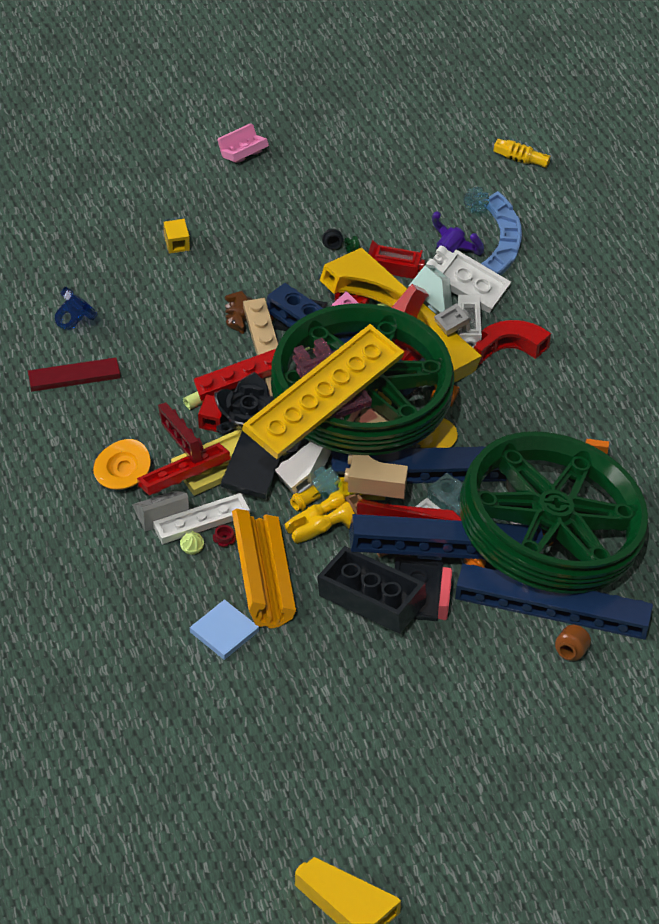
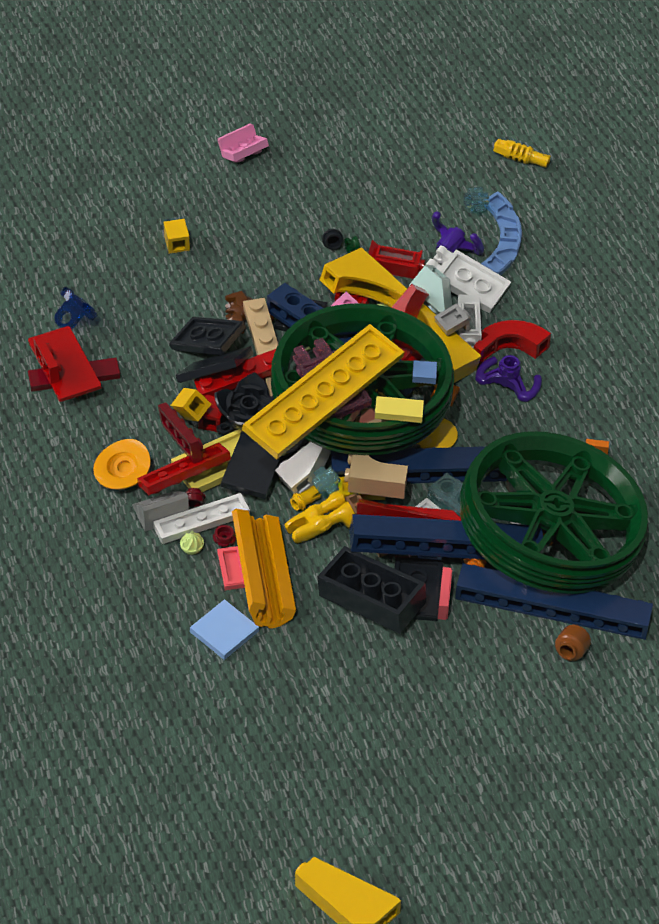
none -> red bracket [28,326,101,402]
none -> black tile [169,317,246,355]
none -> yellow brick [170,388,211,422]
none -> black tile [175,346,254,383]
none -> dark red plate [185,488,206,507]
none -> coral tile [217,546,245,590]
none -> light yellow tile [375,396,424,423]
none -> medium blue tile [412,360,437,384]
none -> dark purple piece [475,355,542,402]

